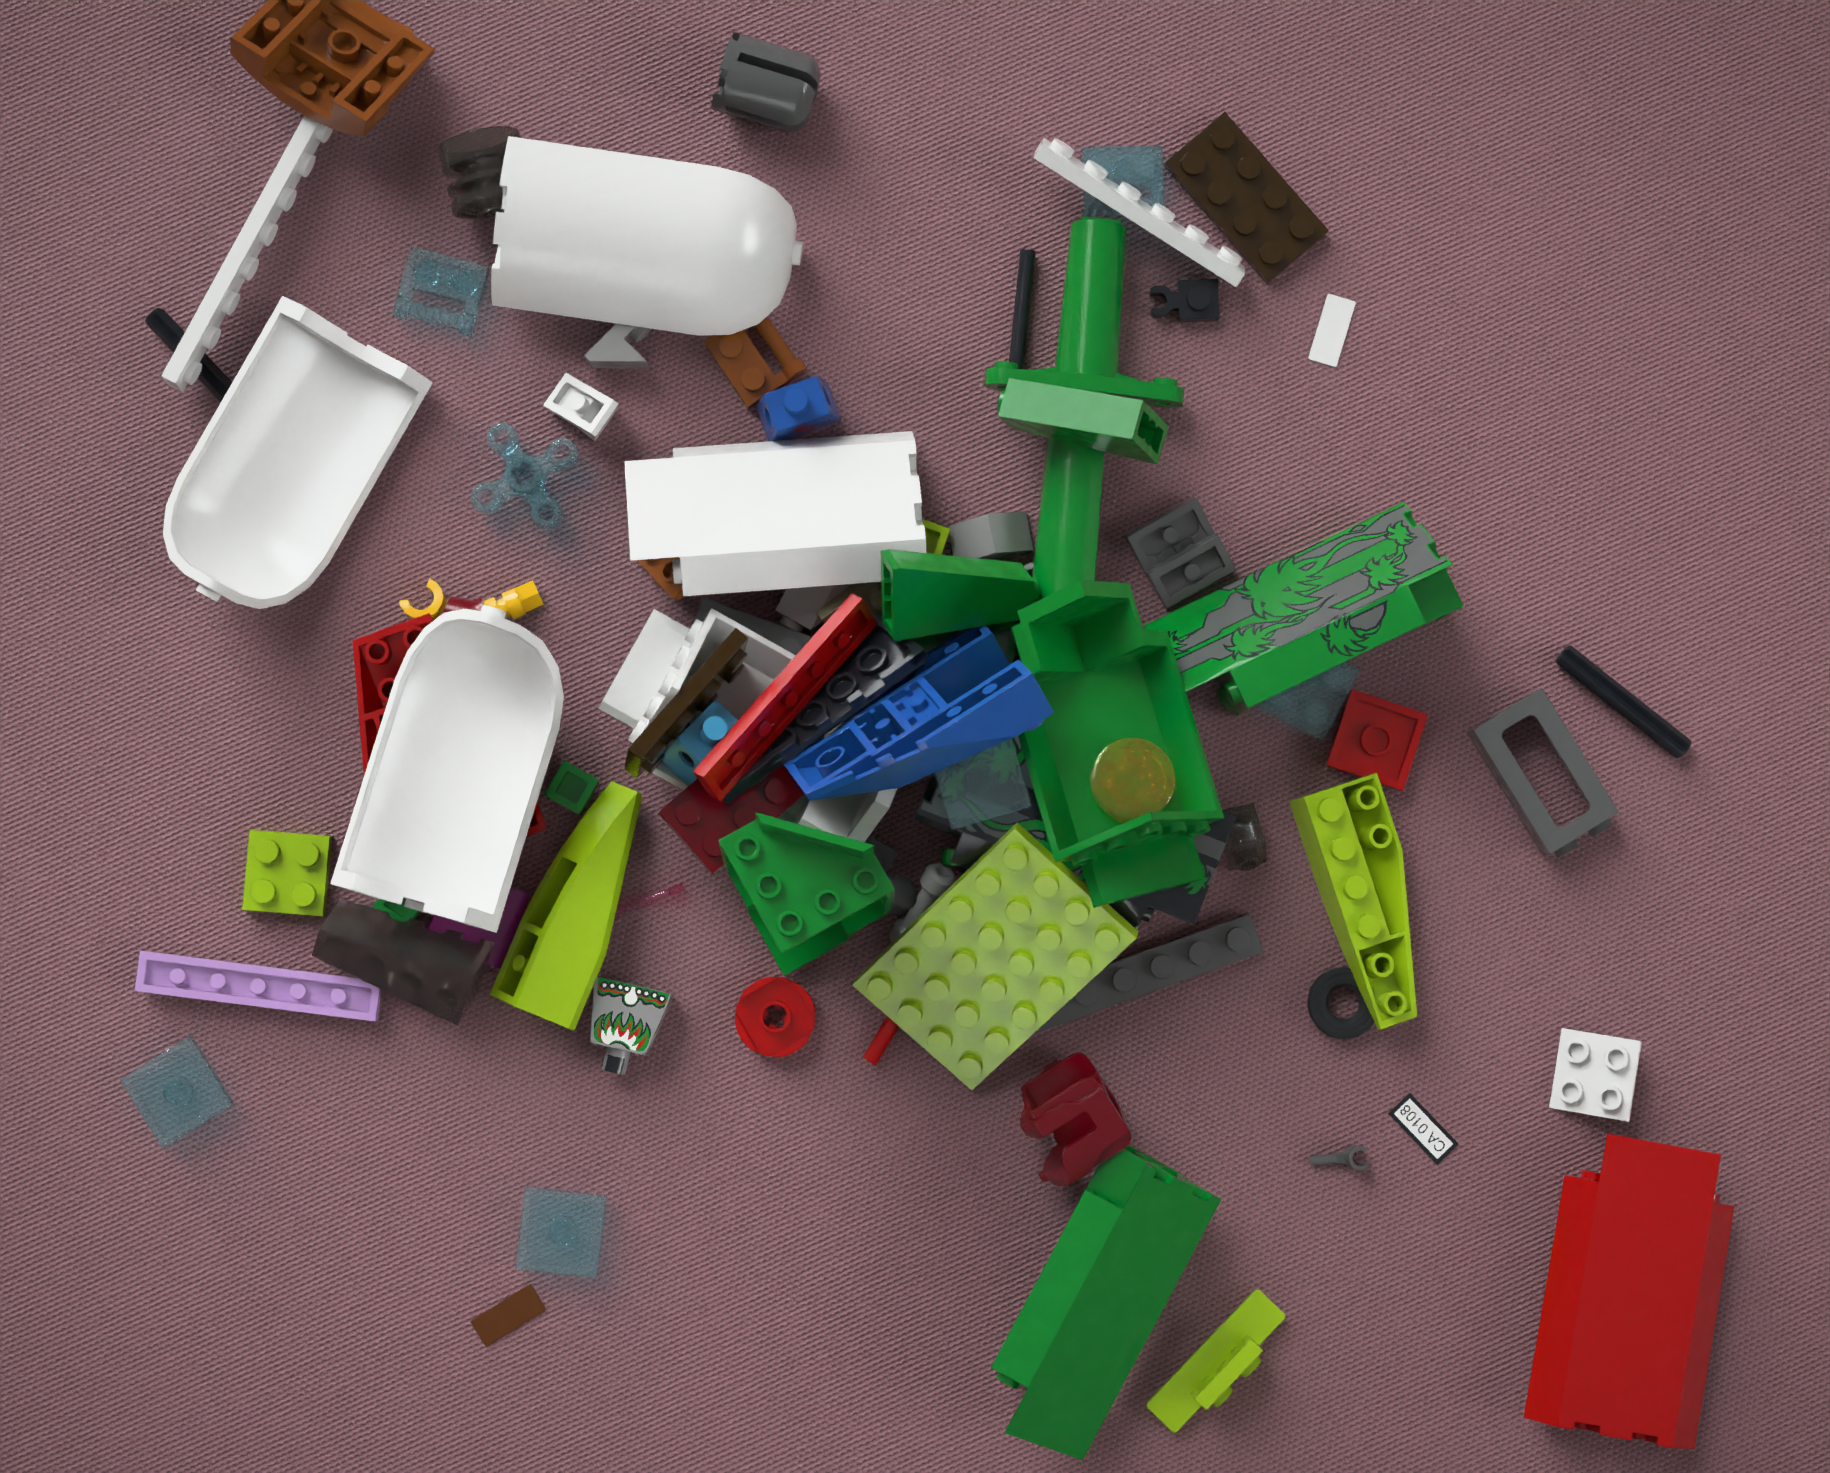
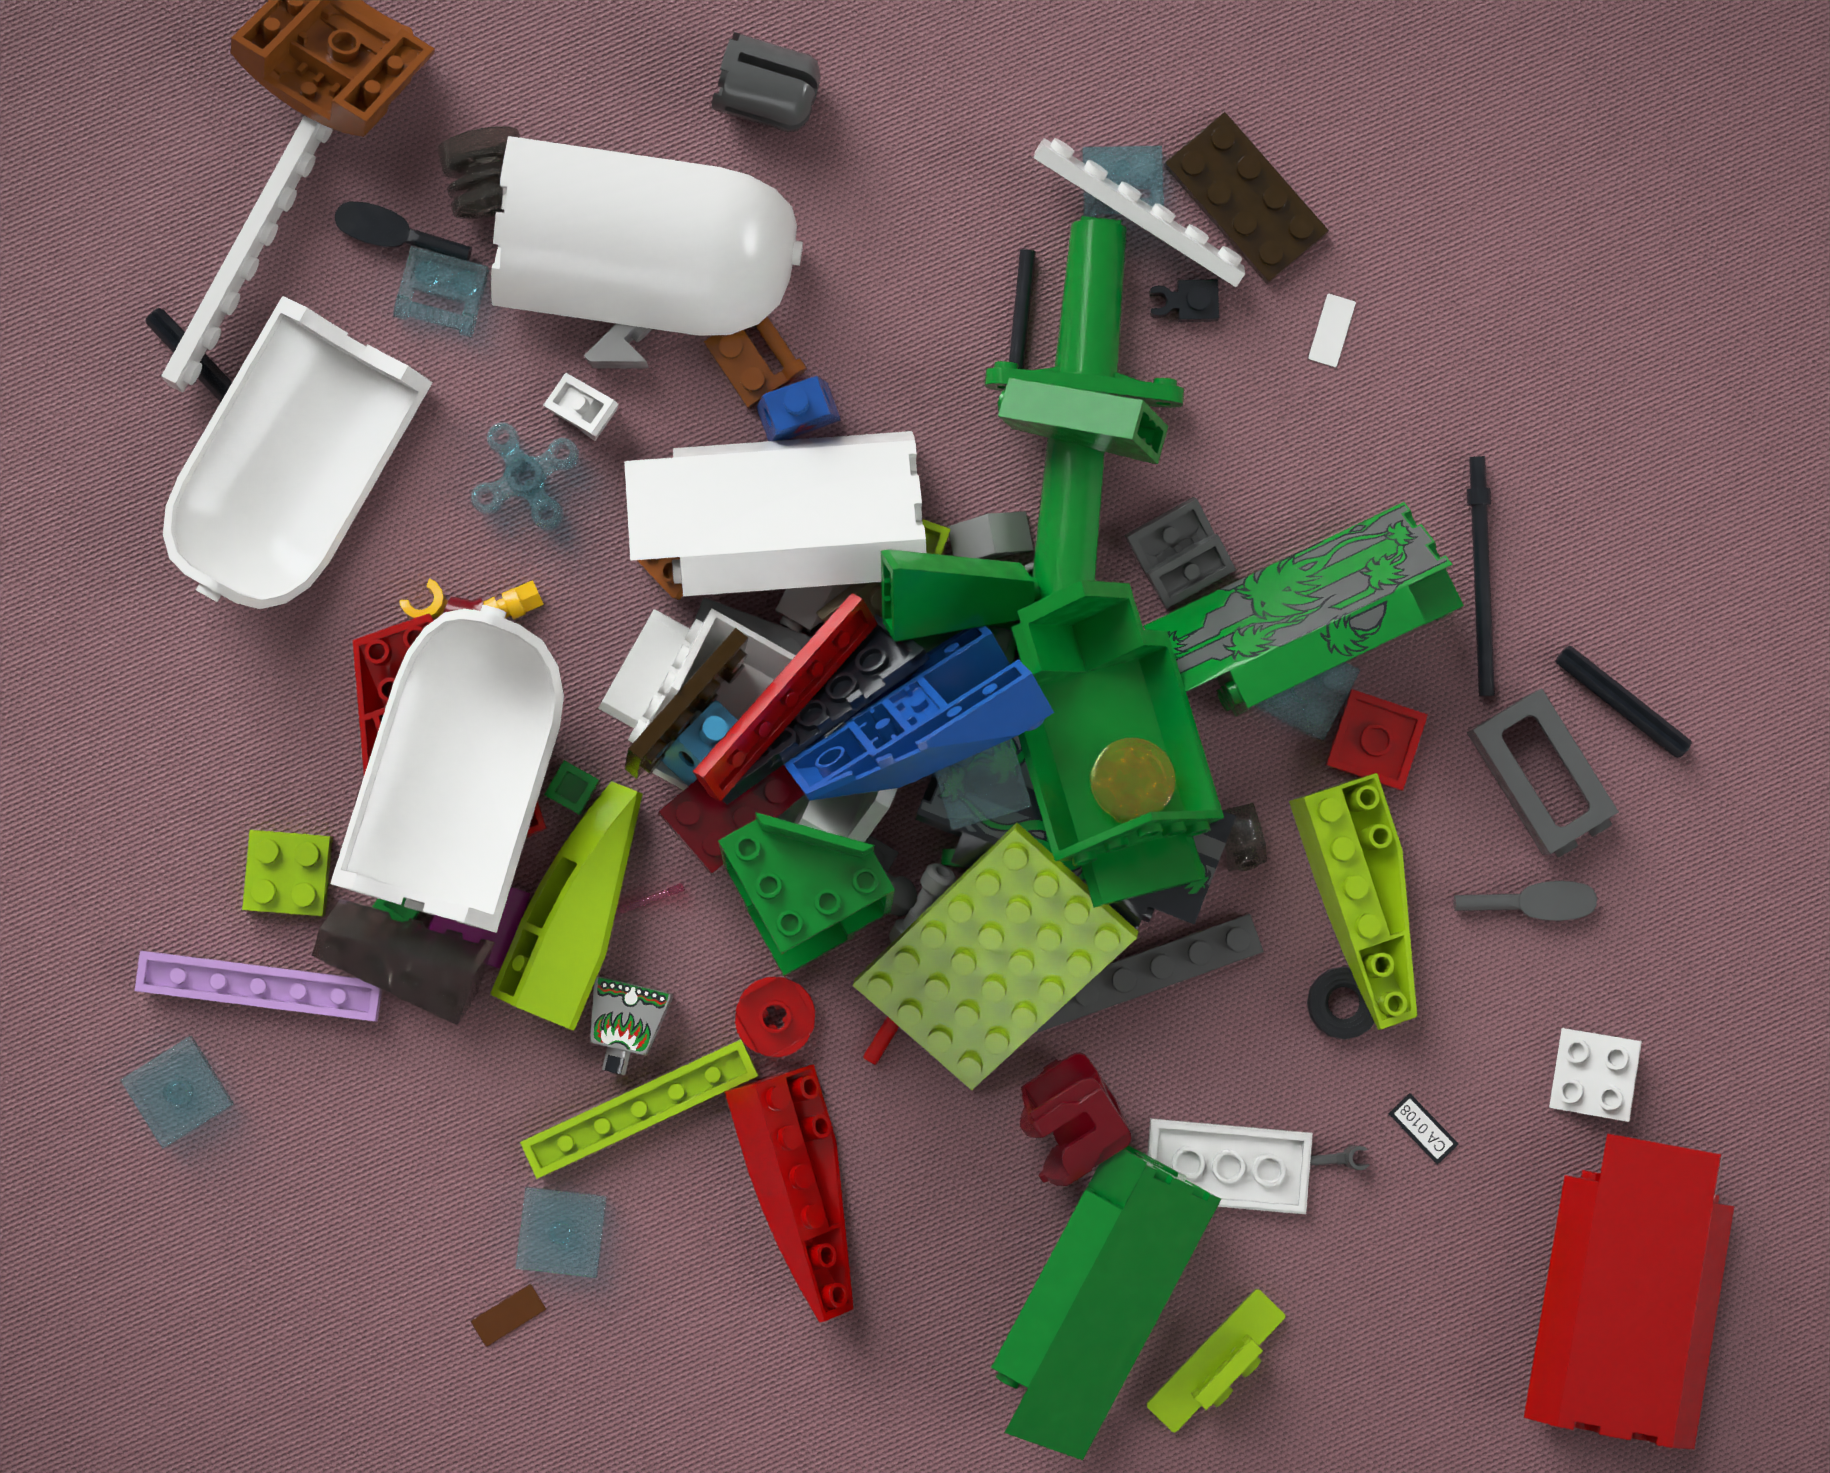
none -> black piece [335,201,472,262]
none -> lime plate [520,1039,759,1179]
none -> red wedge [724,1064,854,1323]
none -> white tile [1147,1118,1313,1214]
none -> dark grey piece [1453,881,1597,921]
none -> black bar [1466,456,1495,697]

